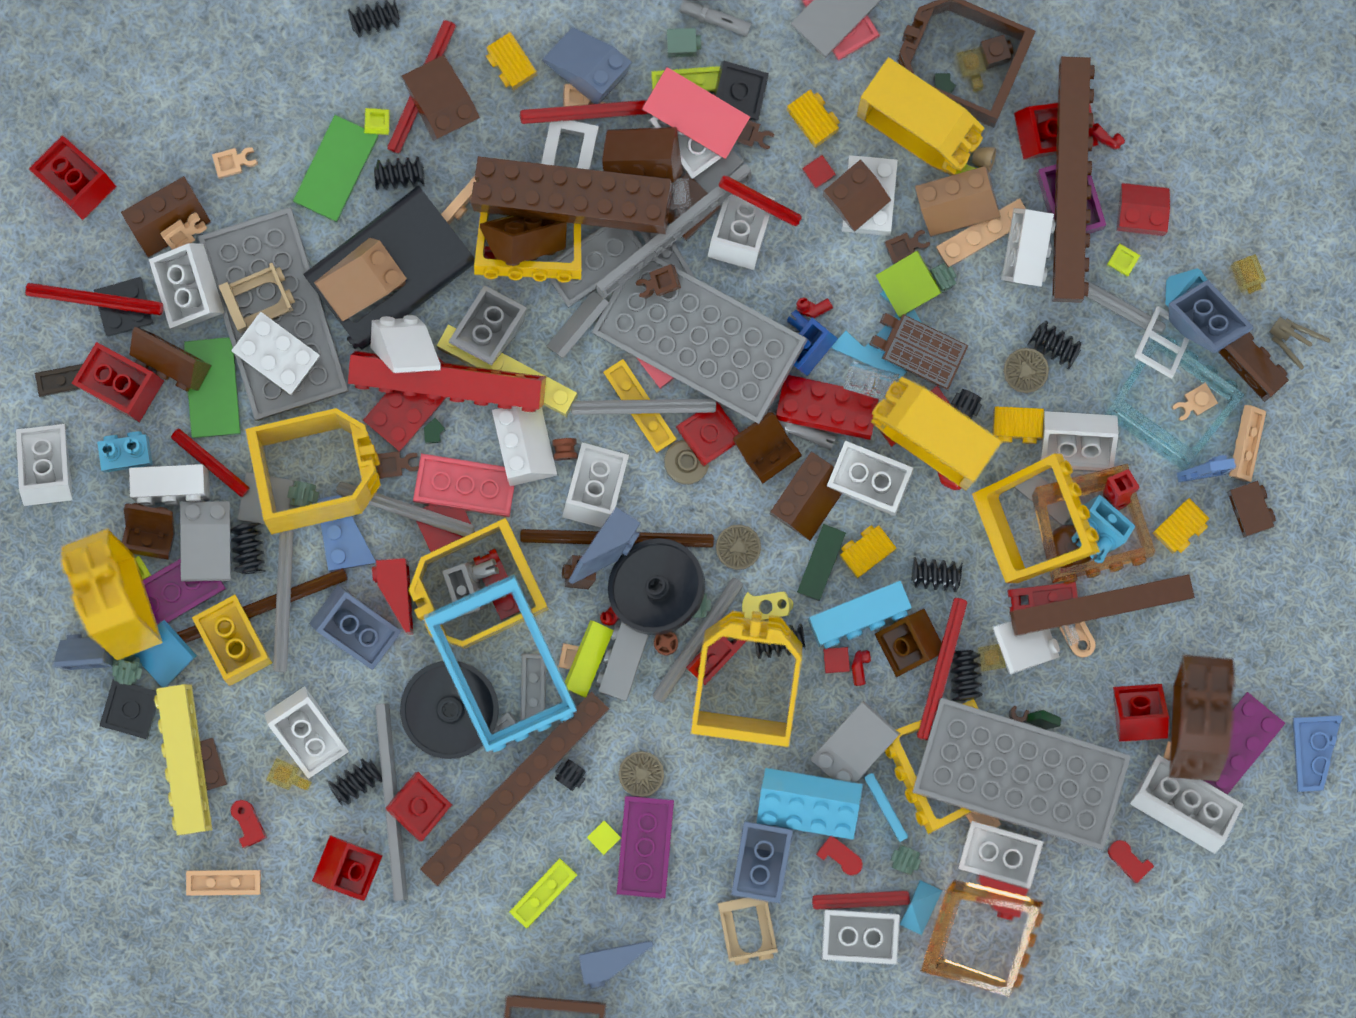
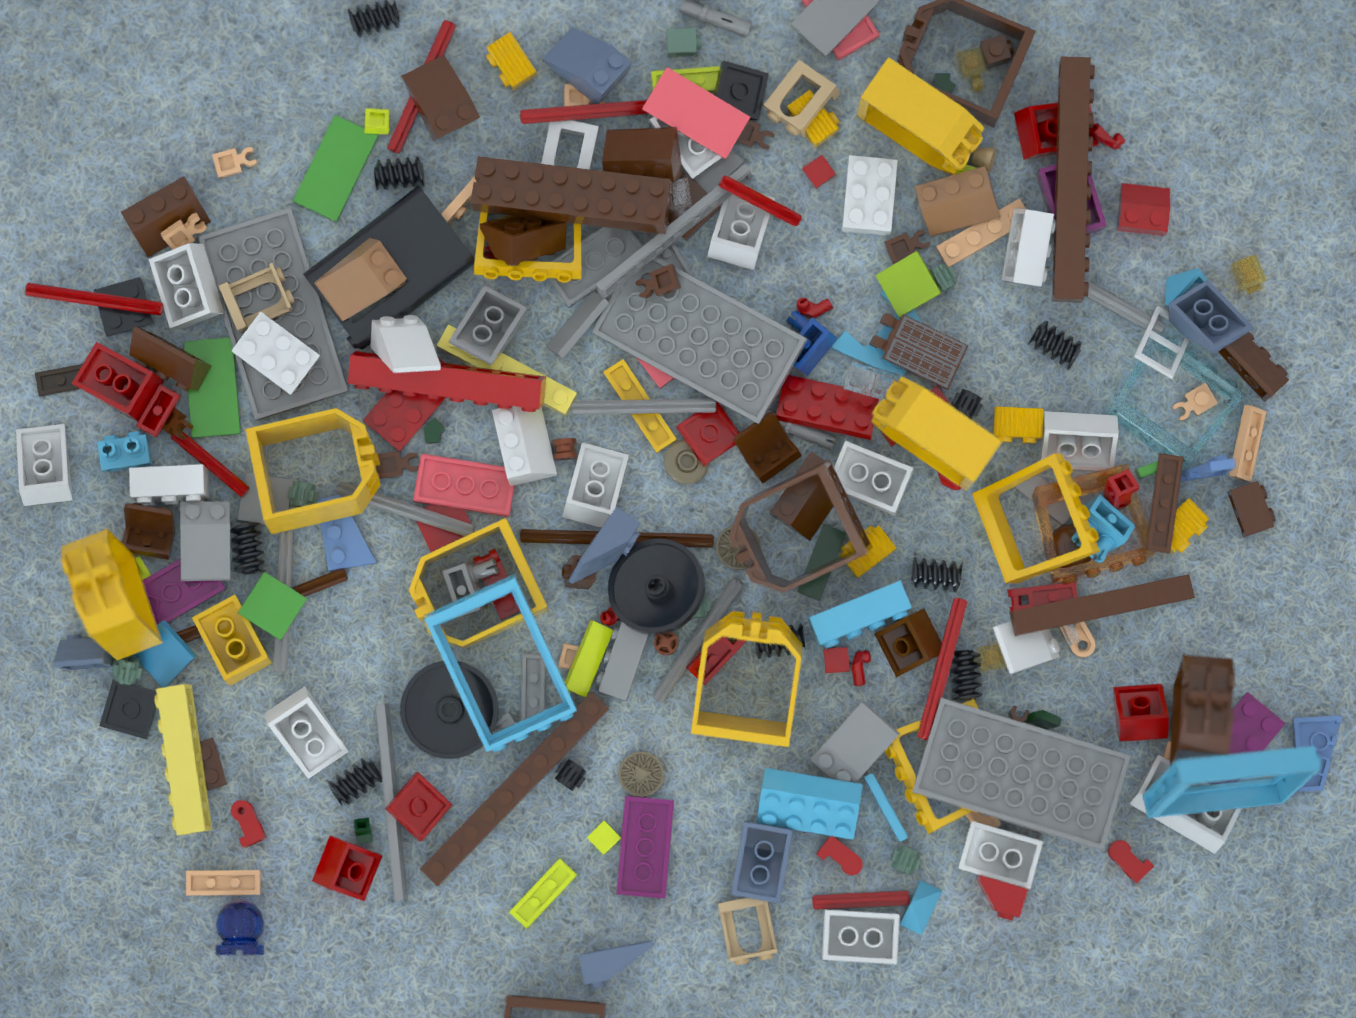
red slope [29,135,117,221] -> none
clear yellow plate [266,758,312,791] -> none
sand blue slope [309,585,401,670] -> none
red slope [372,558,414,635] -> none
light yellow piece [742,591,794,620] -> none
reddish brown slope [822,159,891,232] -> none
clear orange windscreen [921,880,1044,997] -> none
dark tan wheel [1003,348,1049,393] -> none
neon yellow tile [1107,243,1140,277] -> none
dark tan plant [1269,316,1331,370] -> none
none -> red slope [136,384,181,438]
none -> reddish brown plate [162,407,193,440]
none -> clear blue tile [215,899,265,955]
none -> bright green slope [238,572,307,640]
none -> dark green piece [354,817,373,844]
none -> reddish brown container [729,459,872,593]
none -> tan panel [764,60,840,139]
none -> bright green tile [1135,461,1157,480]
none -> medium azure window [1142,746,1321,818]
none -> reddish brown tile [1145,453,1184,554]

